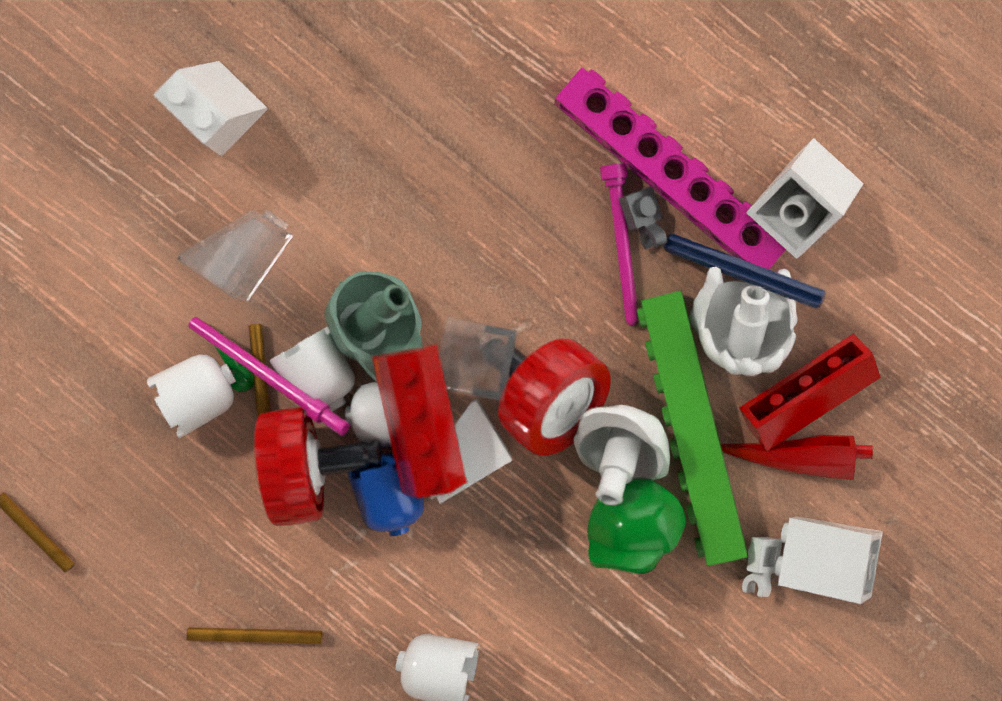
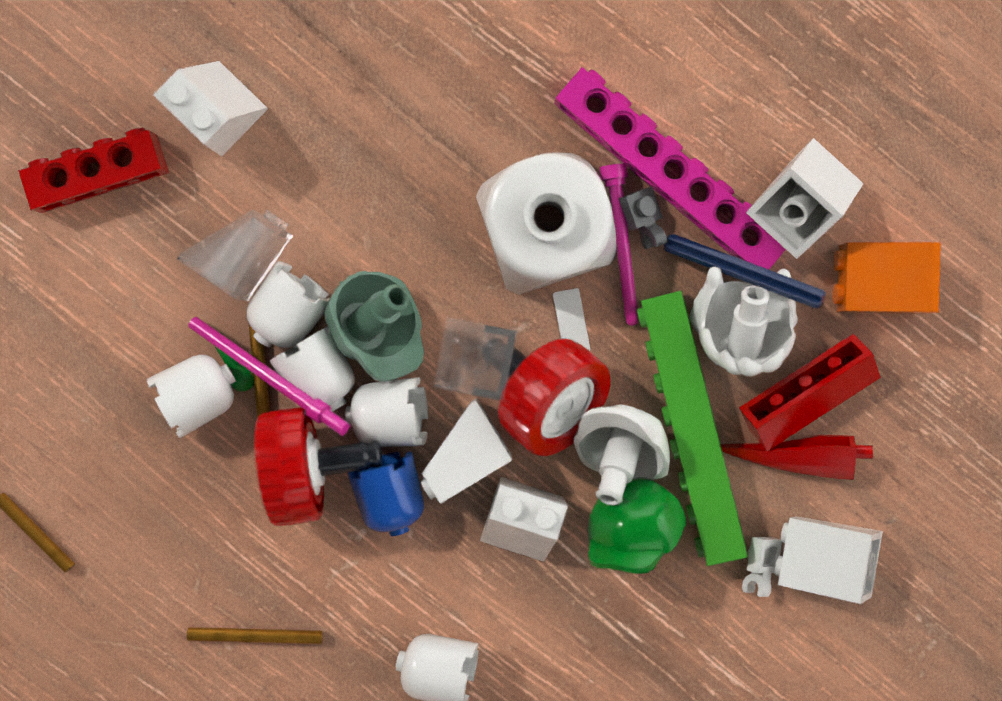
red slope [372,344,467,498] -> none
none -> red brick [18,127,169,213]
none -> white cylinder [247,261,329,348]
none -> white piece [476,152,617,295]
none -> white slope [480,477,568,562]
none -> white sticker [553,288,590,351]
none -> orange slope [833,242,941,314]

